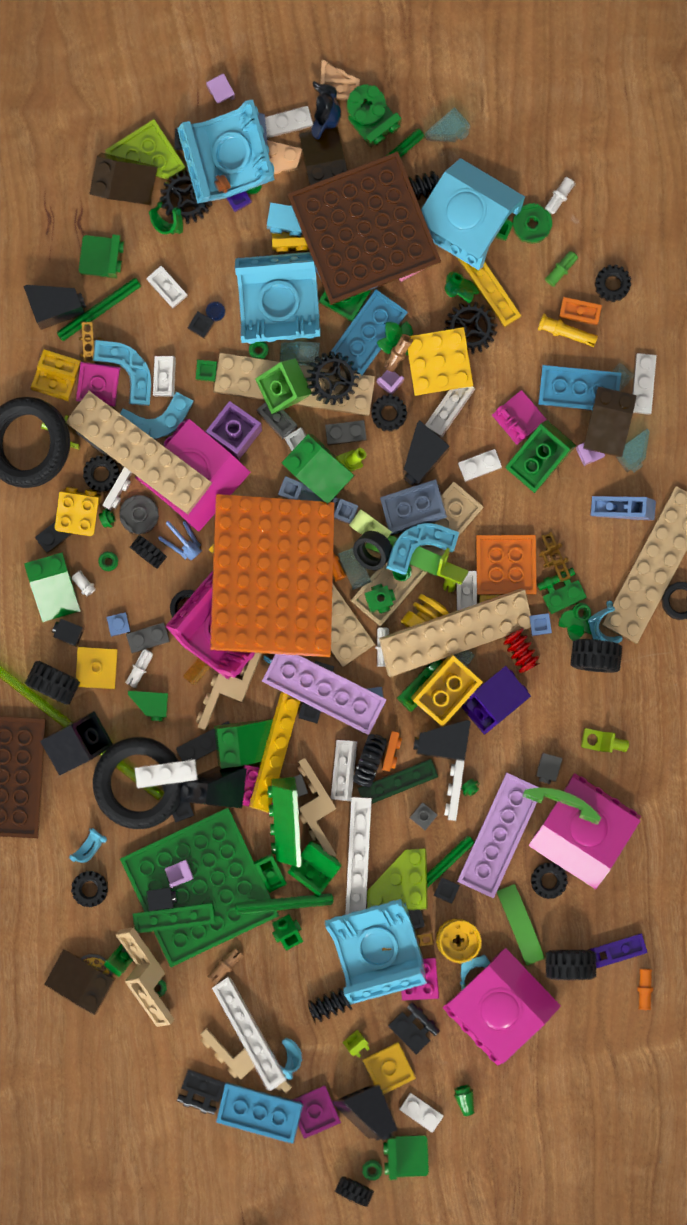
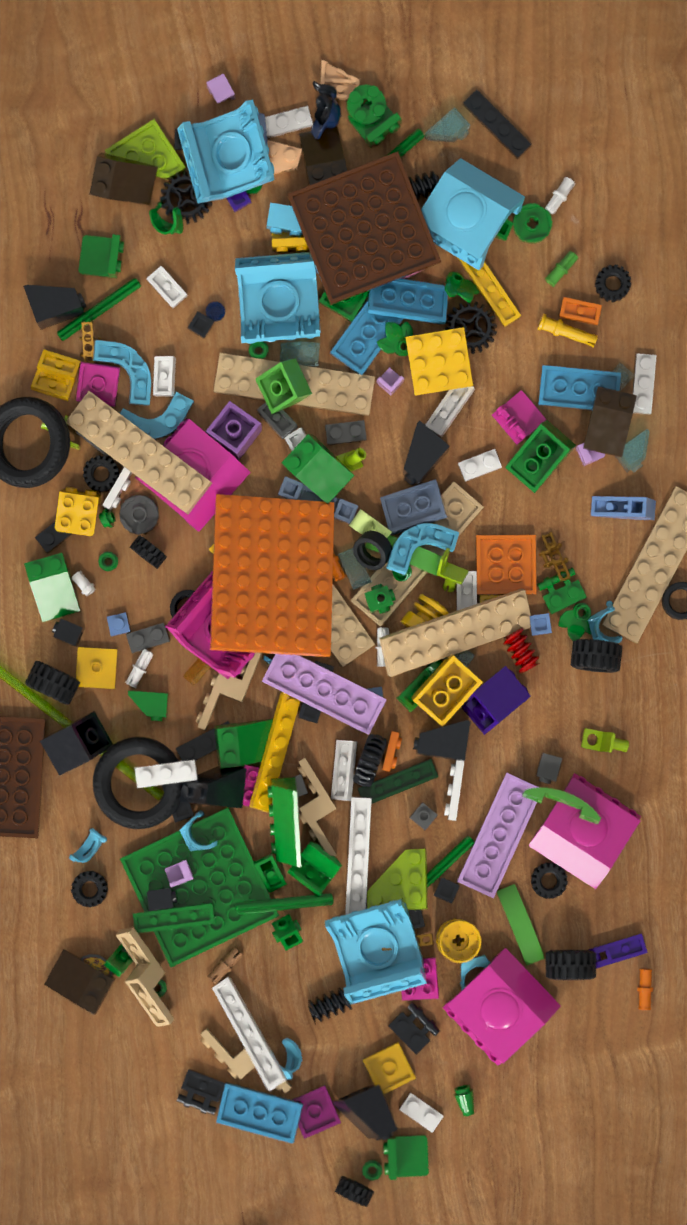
medium blue plant [158,521,202,561] -> none
green plate [195,360,217,382] -> none
dark orange plate [214,174,231,193] -> none
black gear [306,351,359,405] -> none
lime tile [342,1030,369,1058] -> none
black tyre [371,394,407,432] -> none
medium nougat pin [384,334,413,372] -> none
green plate [461,778,480,797] -> none
none -> medium azure helmet [179,810,218,851]
none -> dark azure plate [367,279,448,325]
none -> black plate [463,90,532,159]

